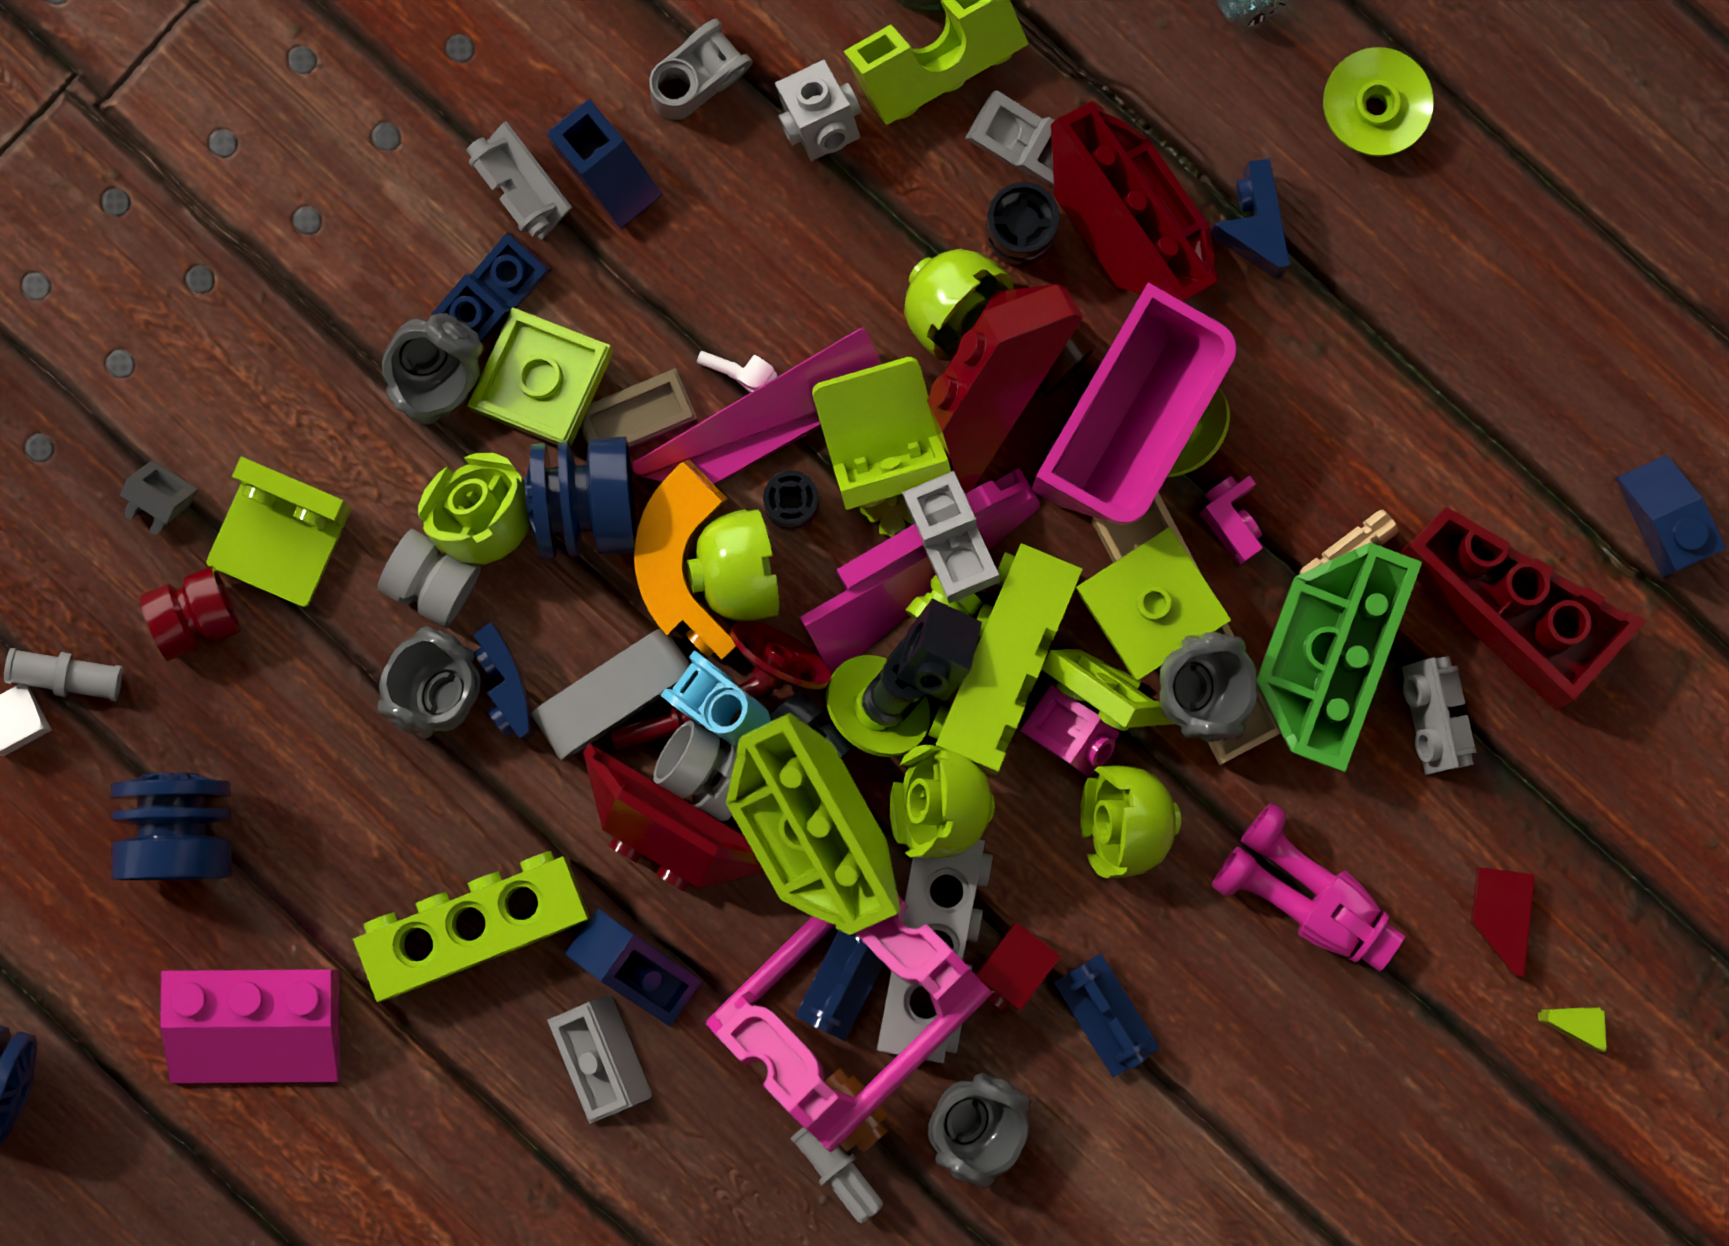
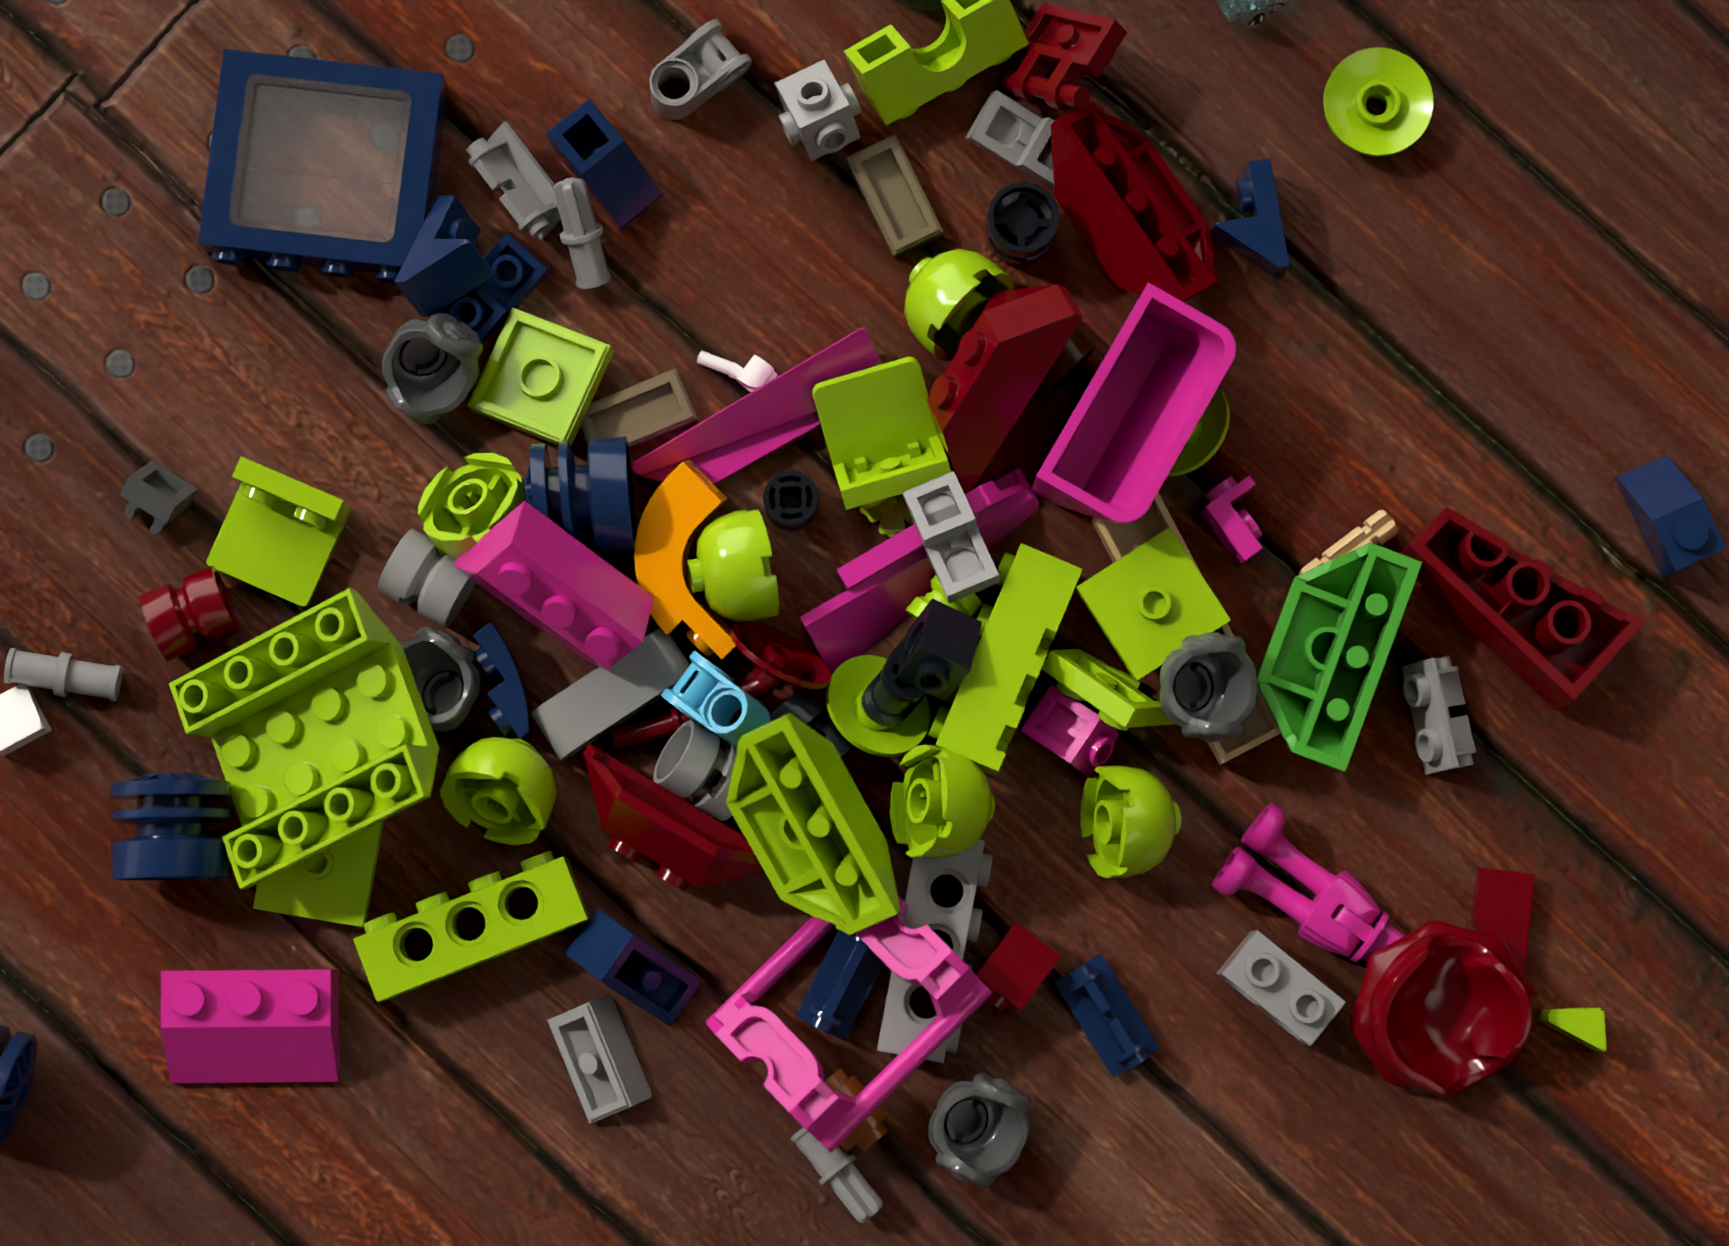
none -> lime slope [169,588,439,889]
none -> piece [198,49,449,284]
none -> lime plate [253,820,384,927]
none -> dark blue slope [394,195,493,317]
none -> lime cylinder [440,737,557,845]
none -> dark pink slope [454,501,654,670]
none -> light grey axle [553,177,611,289]
none -> dark tan tile [846,134,943,258]
none -> dark red plate [1001,3,1127,110]
none -> light grey brick [1216,930,1346,1046]
none -> dark red piece [1349,920,1538,1097]

